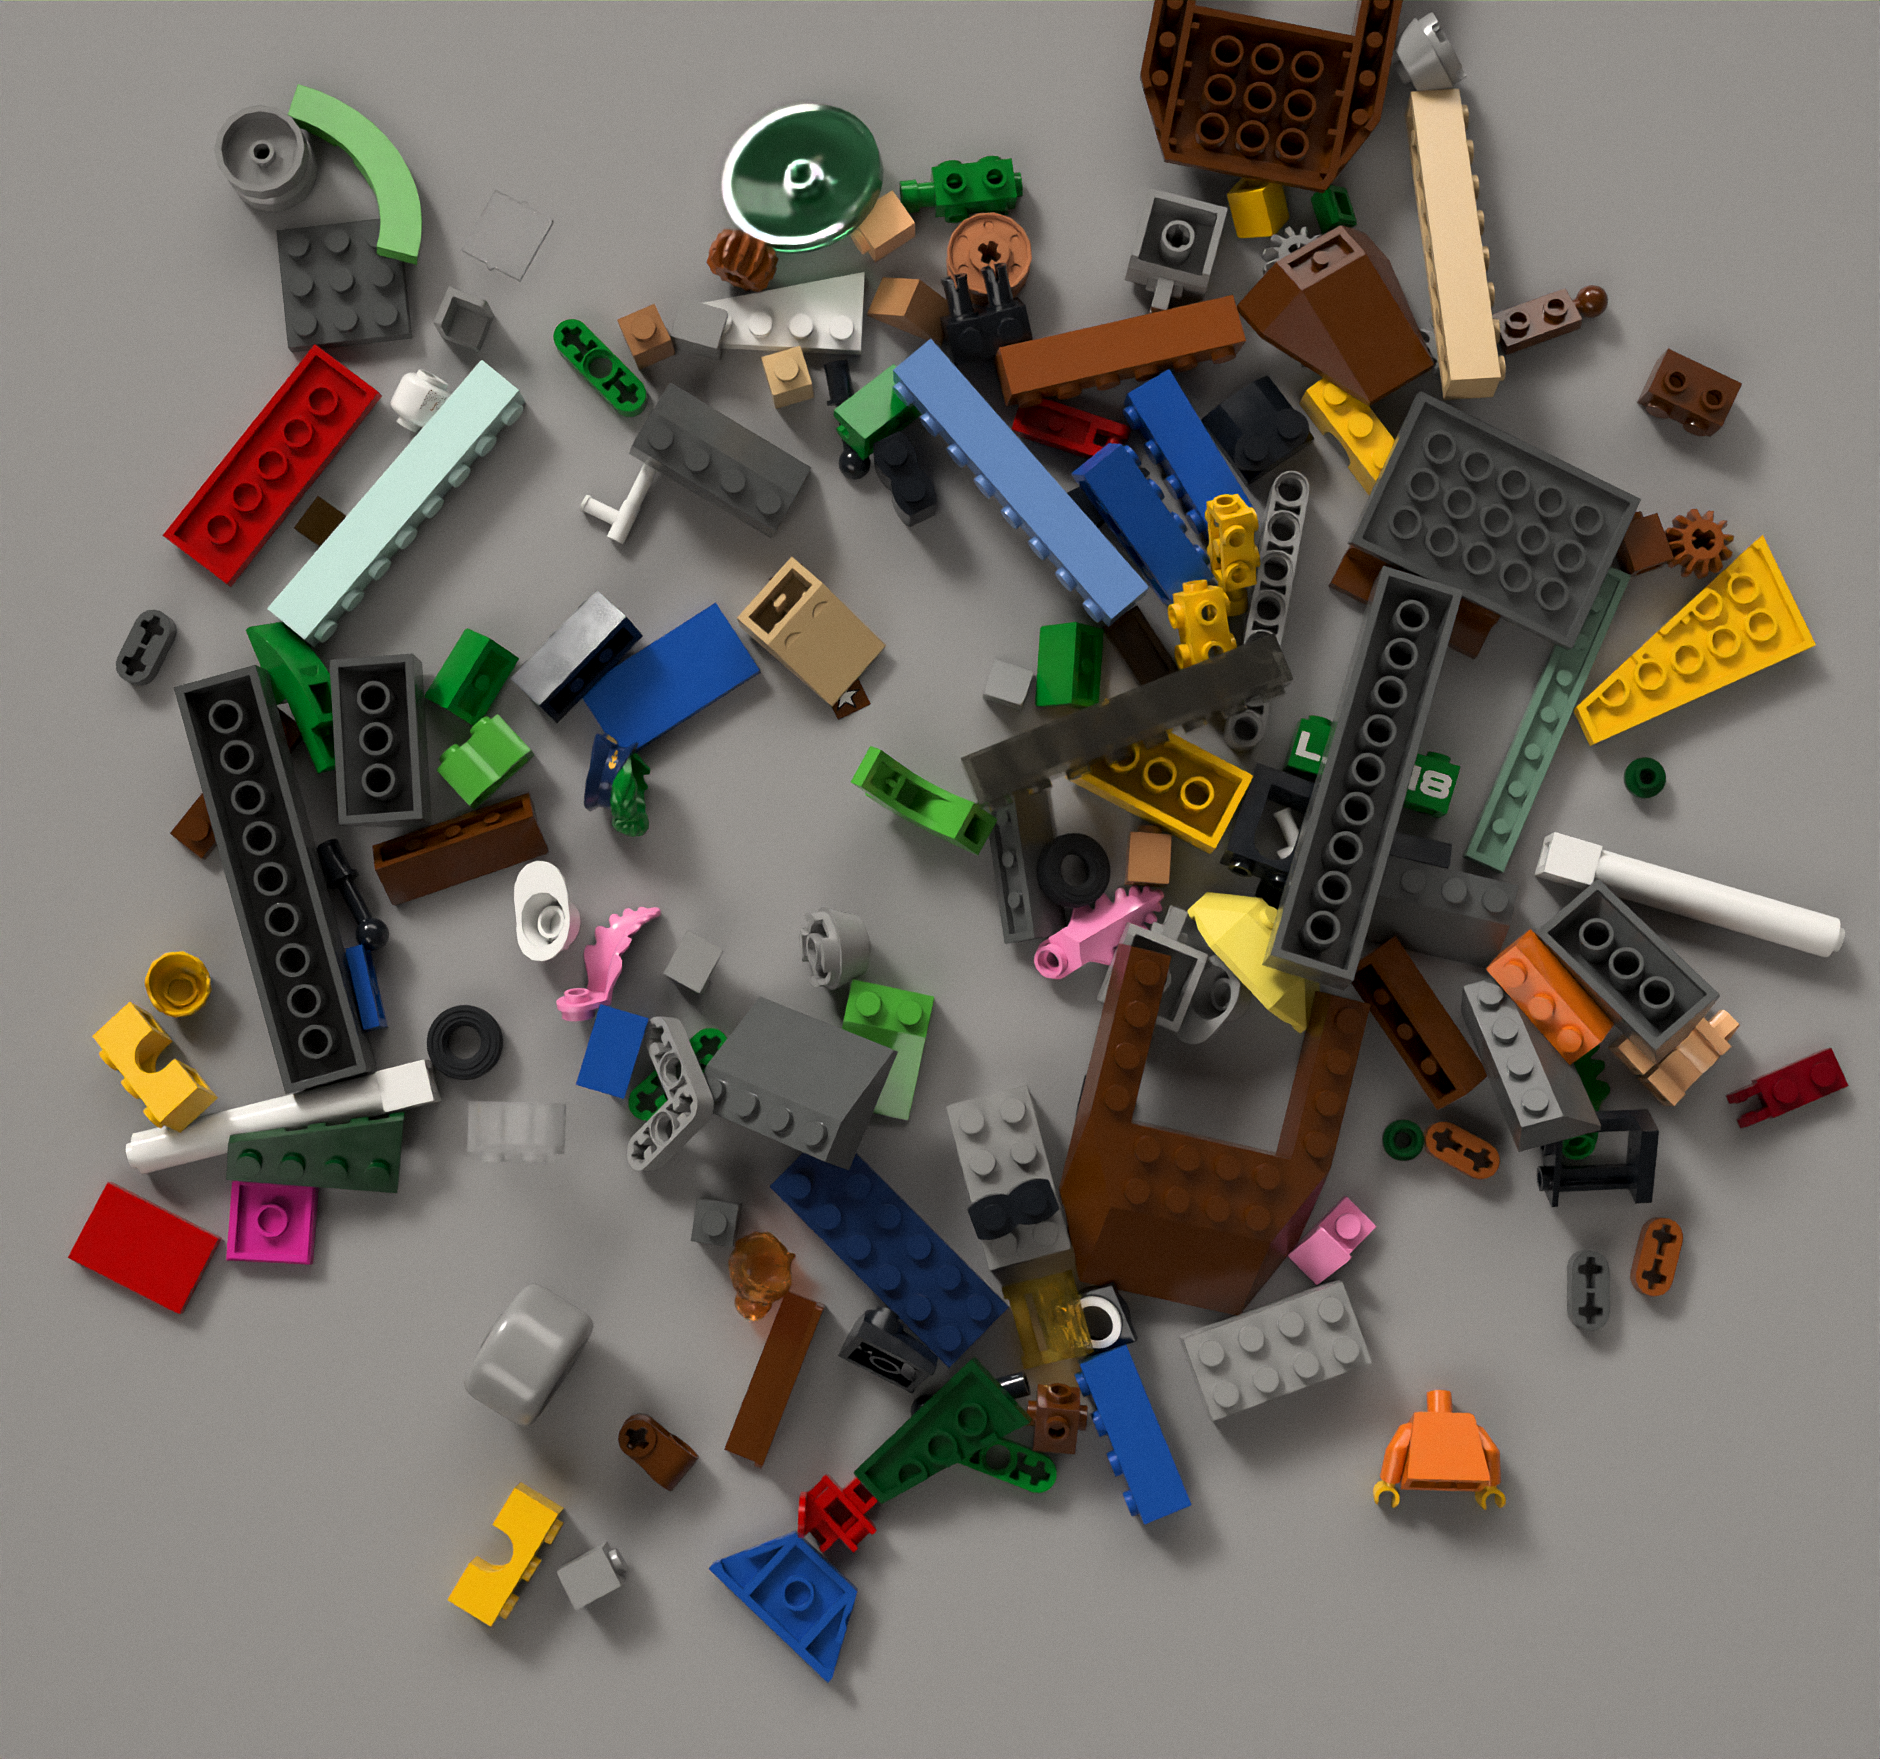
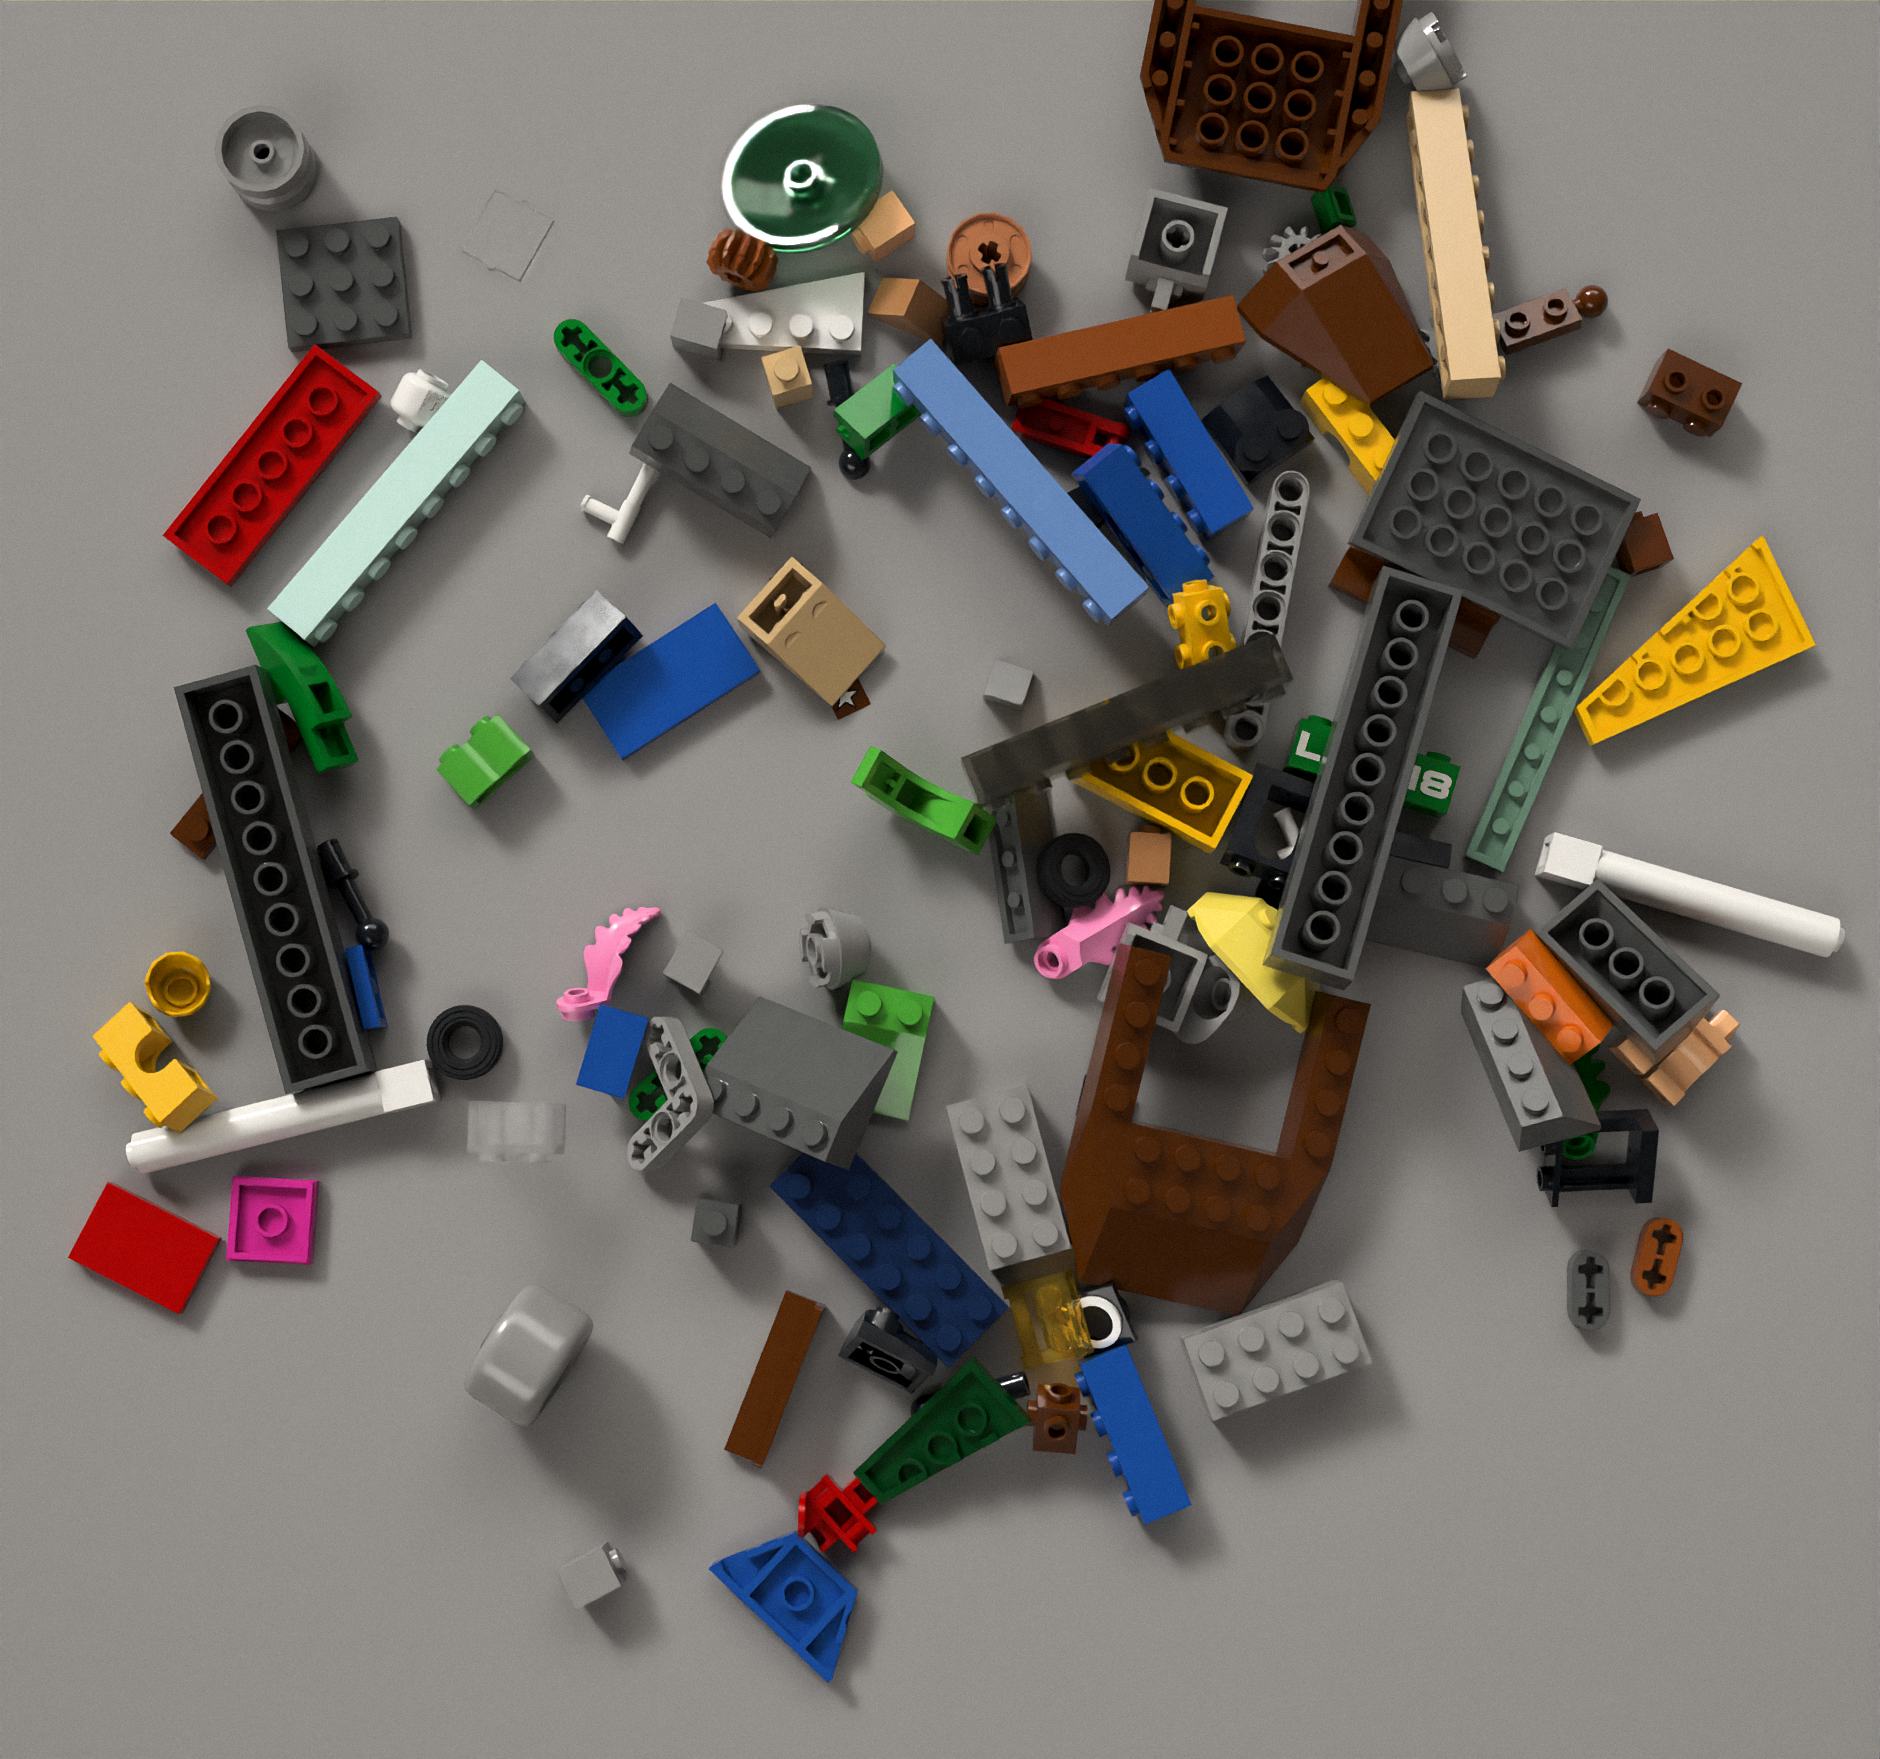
dark grey beam [116,609,177,686] -> none
dark green wing [226,1112,405,1193] -> none
bright green tile [288,84,422,265] -> none
dark brown tile [294,496,346,547] -> none
dark grey slope [329,653,432,827] -> none
reddish brown panel [372,792,549,906] -> none
green panel [425,628,519,726] -> none
light grey panel [434,286,495,352] -> none
yellow arch [447,1482,564,1627] -> none
white piece [514,861,581,961] -> none
piece [584,733,651,837] -> none
medium nougat brick [617,303,675,370] -> none
reddish brown piece [618,1413,699,1491] -> none
clear orange piece [727,1231,796,1322] -> none
black brick [873,431,936,527] -> none
green brick [899,156,1023,223] -> none
green beam [958,1437,1057,1493] -> none
black brick [967,1178,1059,1240] -> none
green panel [1035,622,1104,711] -> none
dark brown tile [1102,606,1181,697] -> none
yellow brick [1205,494,1260,616] -> none
yellow panel [1227,177,1289,238] -> none
bright pink slope [1287,1196,1377,1285] -> none
reddish brown brick [1351,936,1487,1110] -> none
orange torso [1373,1390,1506,1510] -> none
dark green plate [1382,1119,1424,1161] -> none
dark orange beam [1423,1121,1500,1179] -> none
dark green plate [1623,757,1666,799] -> none
dark orange gear [1664,509,1734,579] -> none
dark red hinge [1725,1048,1849,1128] -> none

